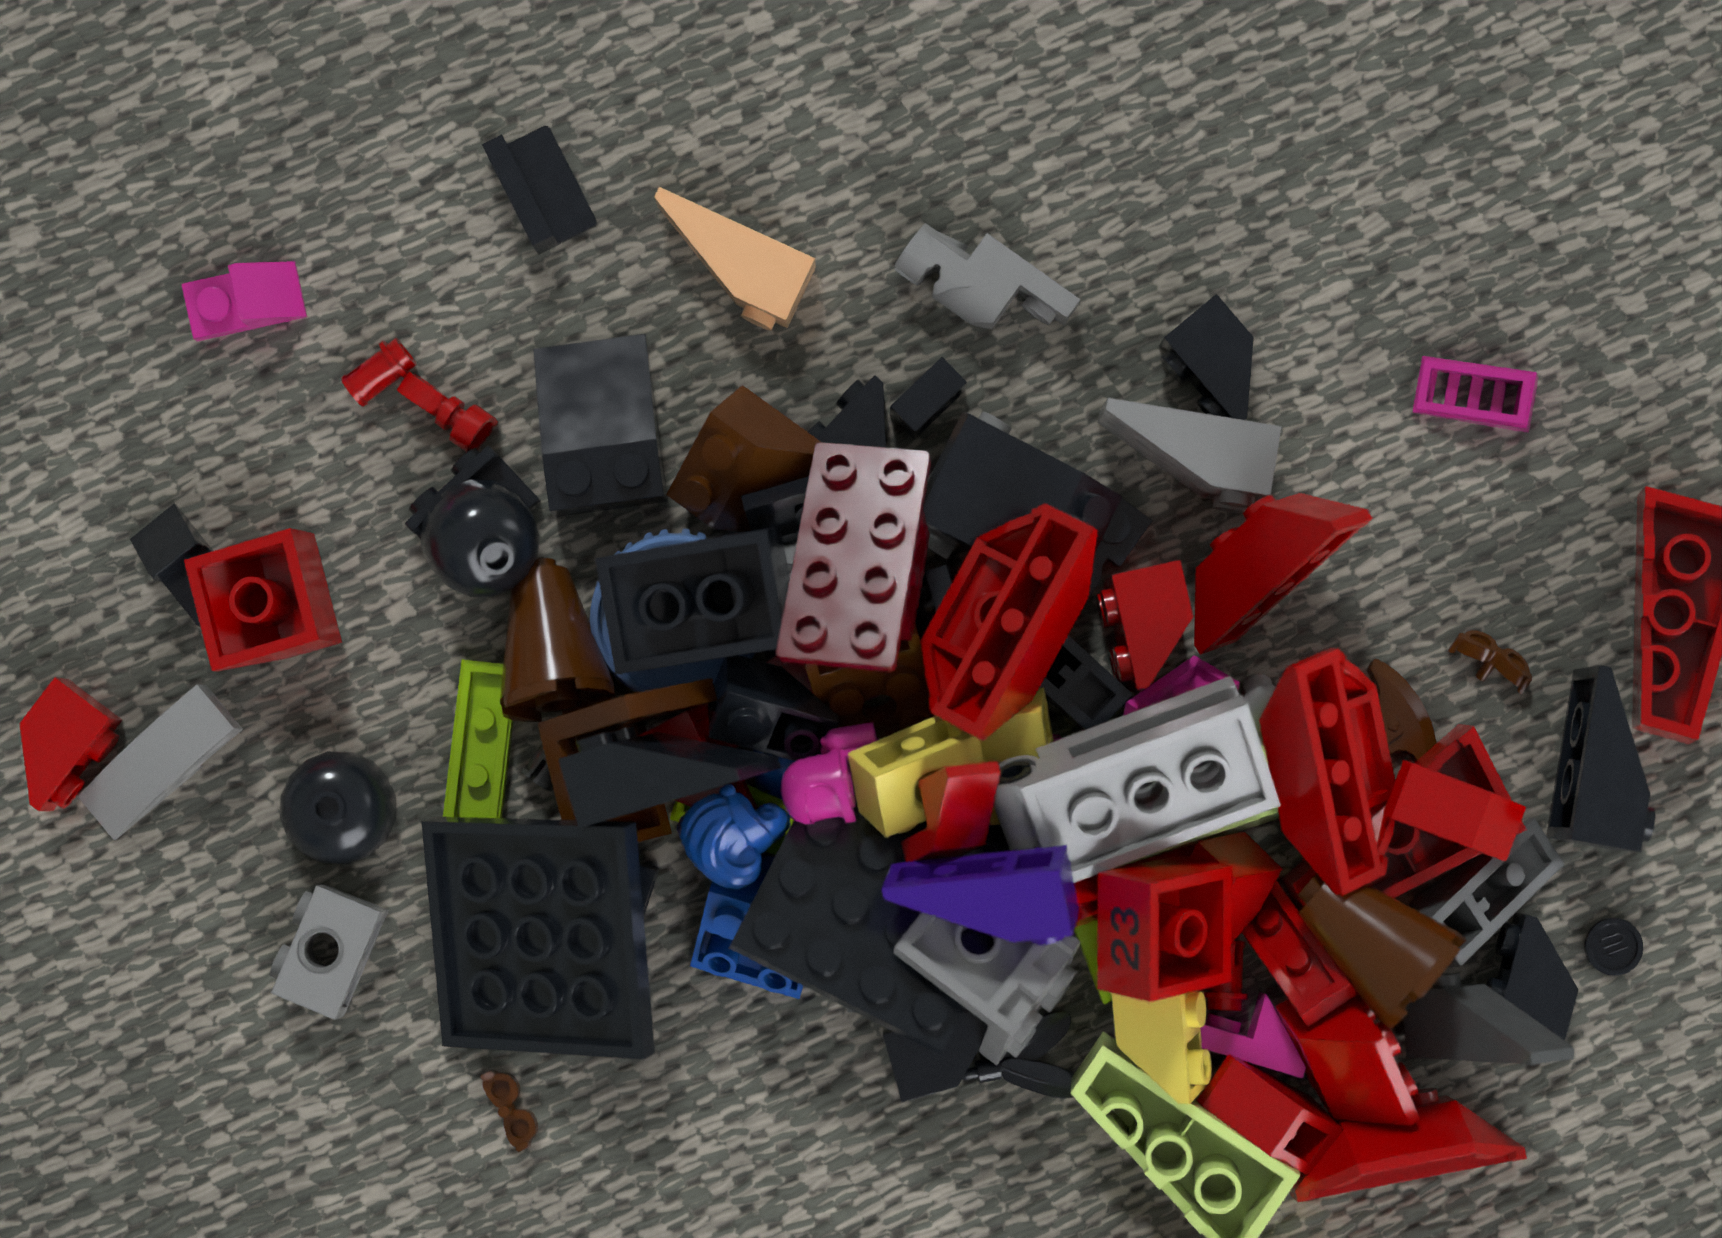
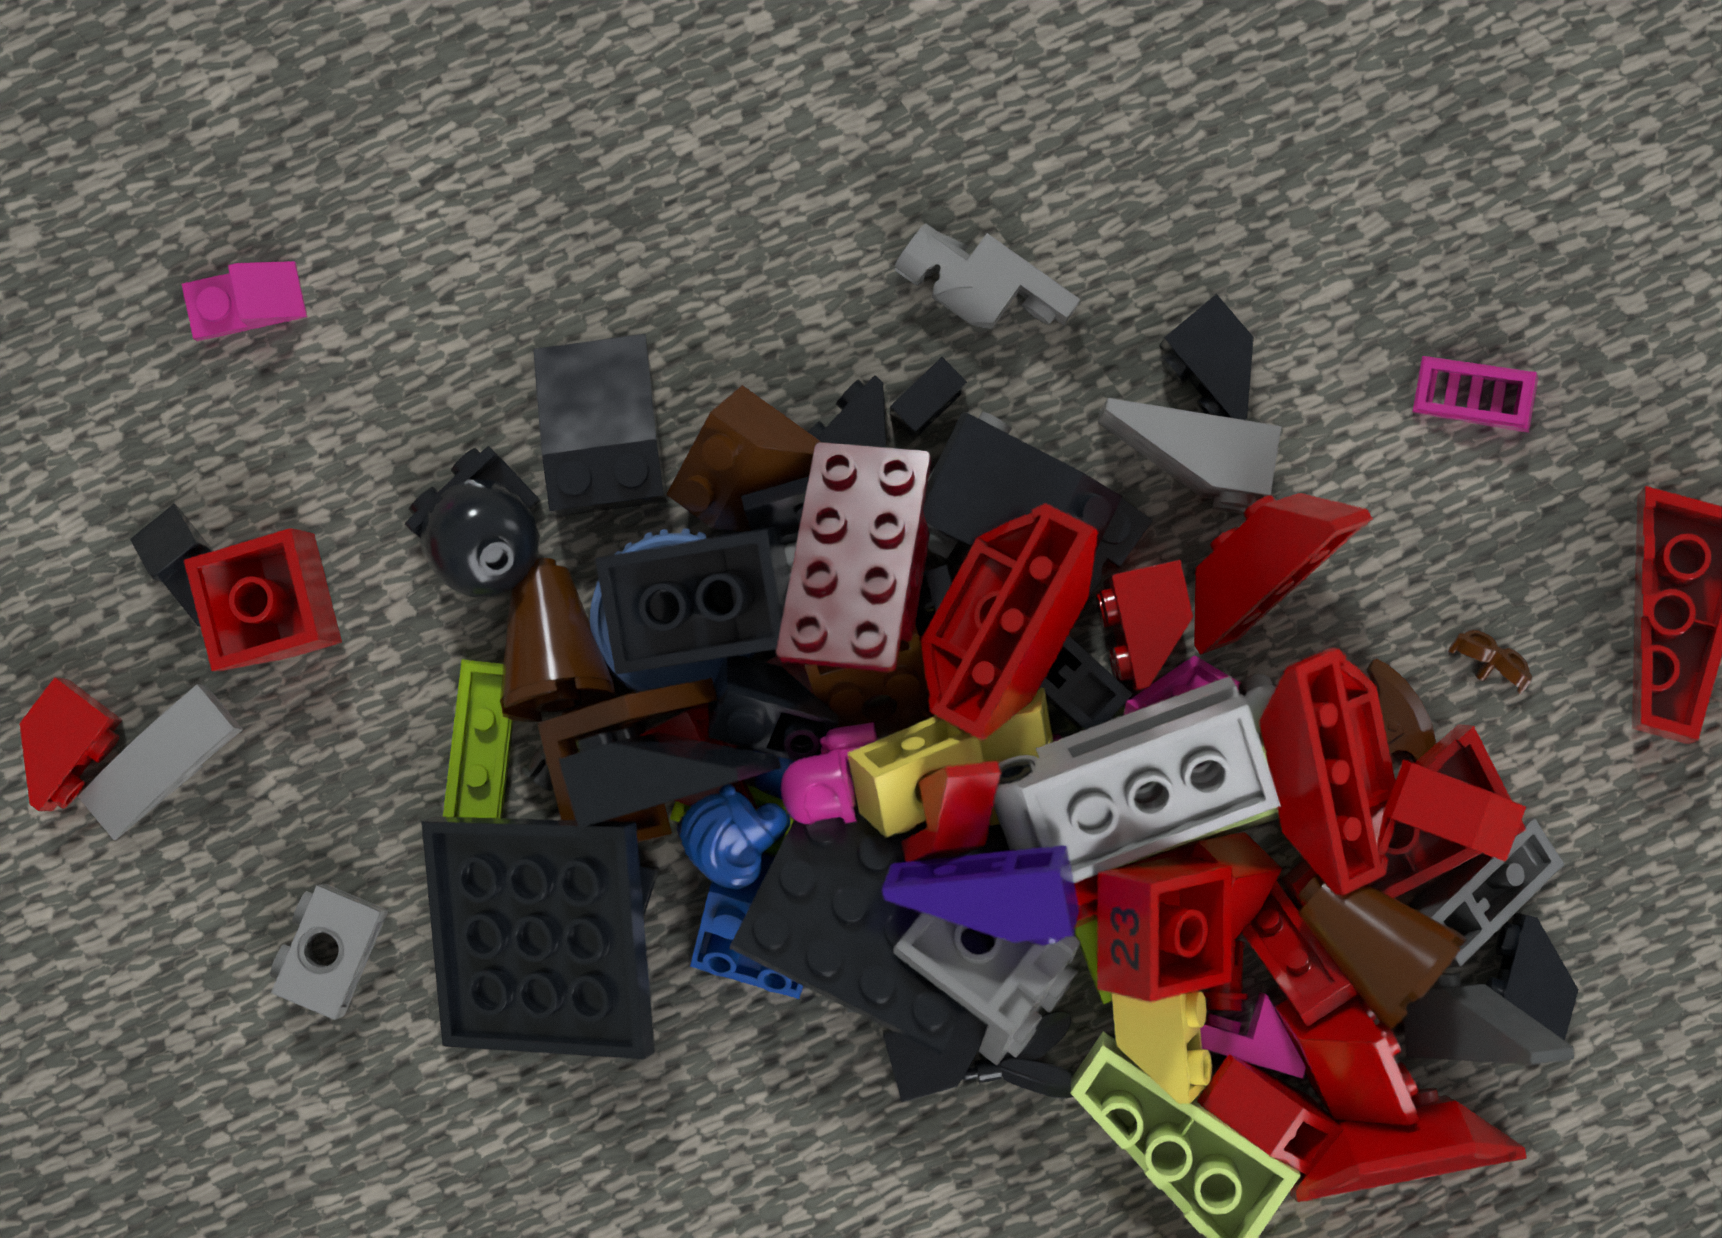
black cylinder [280,751,396,864] -> none
red pin [341,338,417,407] -> none
red piece [396,371,499,453] -> none
reddish brown piece [481,1069,538,1153] -> none
black panel [482,126,597,255] -> none
light nougat slope [654,187,816,331] -> none
black slope [1546,665,1655,852] -> none
black piece [1584,918,1643,976] -> none

